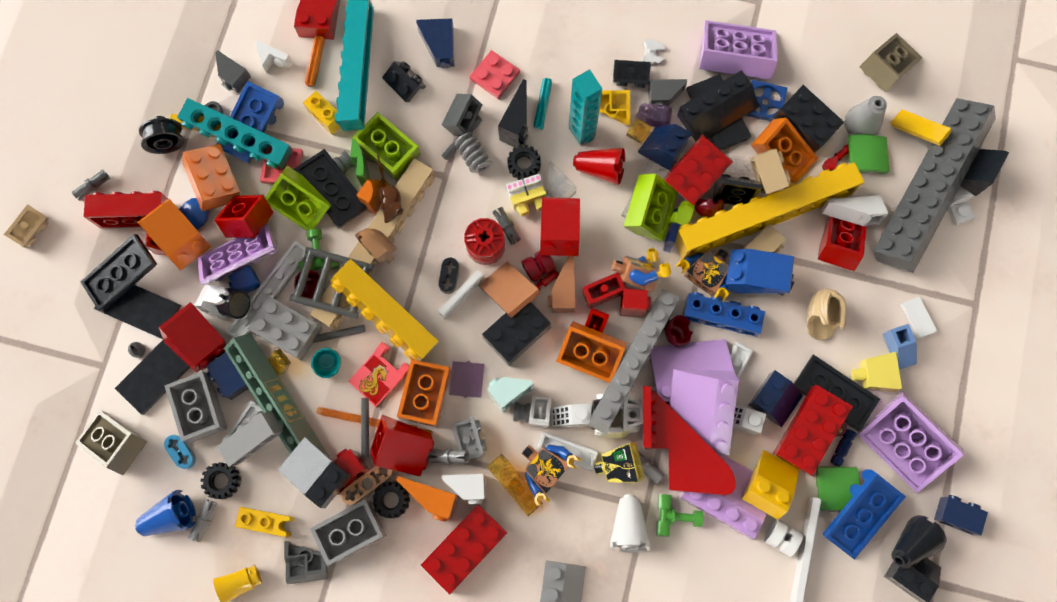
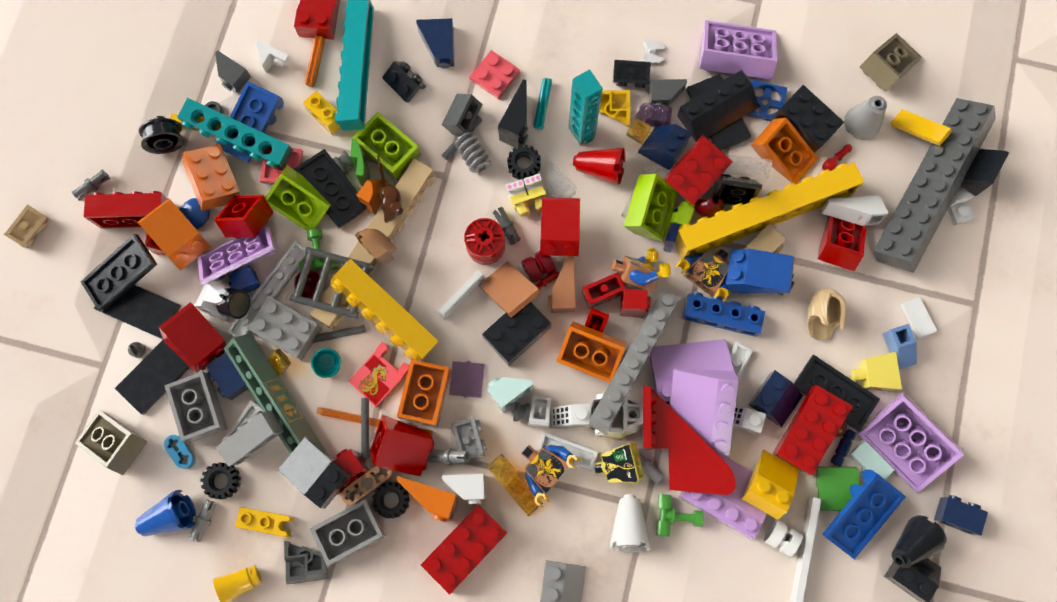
black beam [438,257,459,294] -> none
dark red hair [664,315,693,347] -> none
tan brick [749,149,790,194] -> none
bright green slope [848,135,890,174] -> none
none -> light aqua tile [850,441,894,479]

